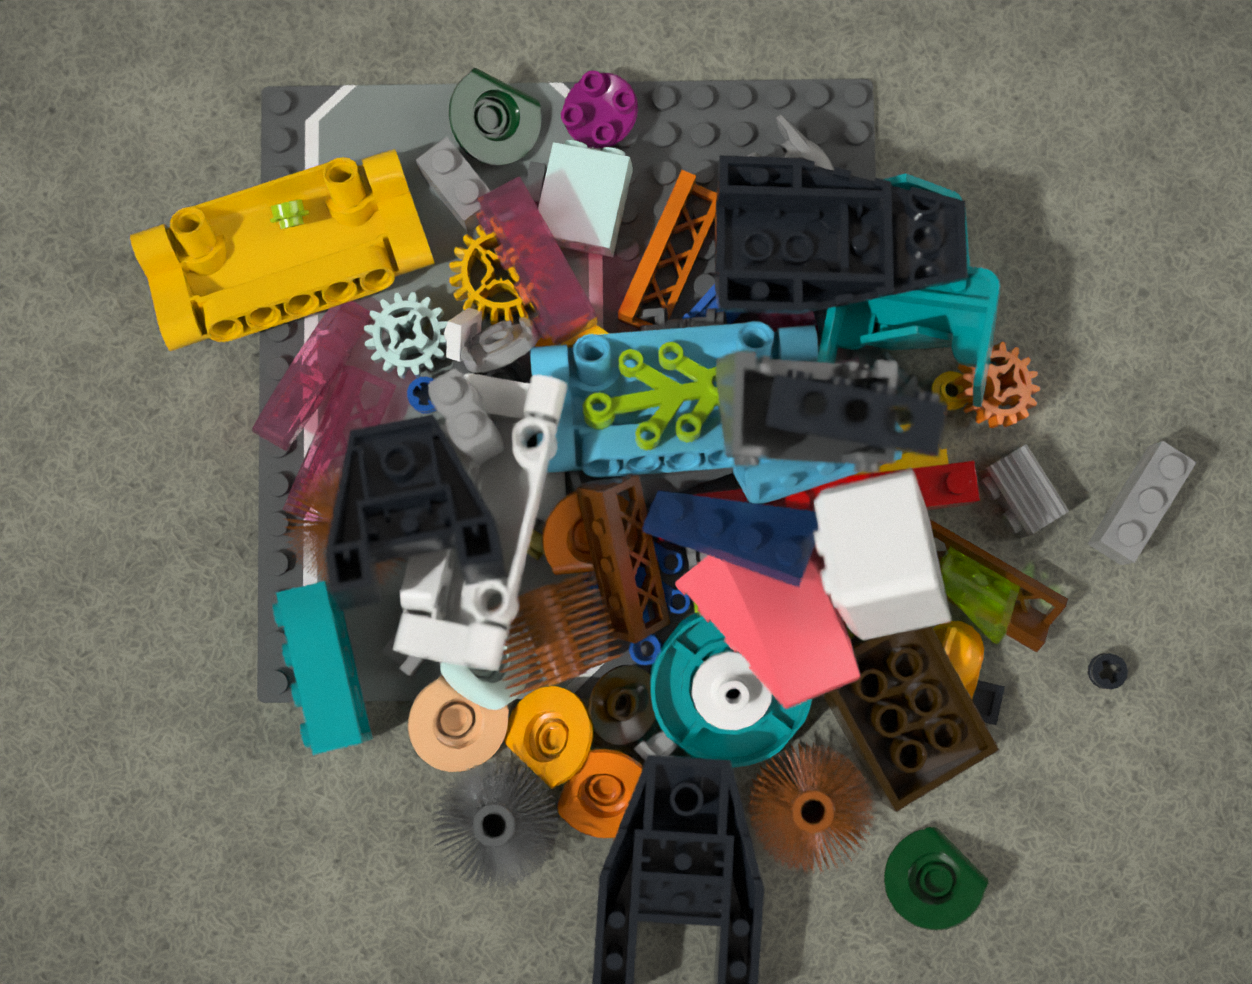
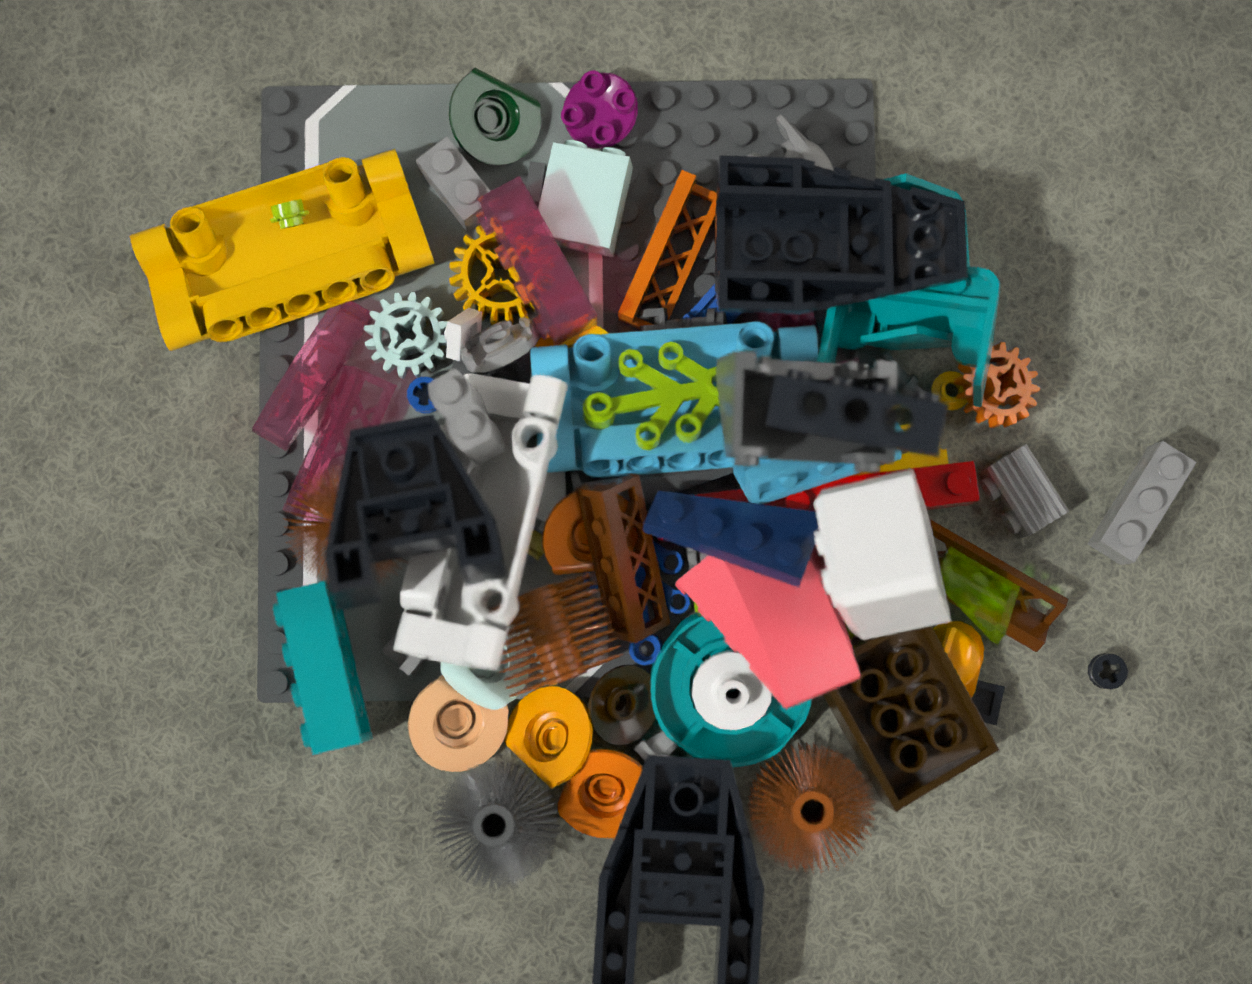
dark green hat [884,827,989,931] -> none

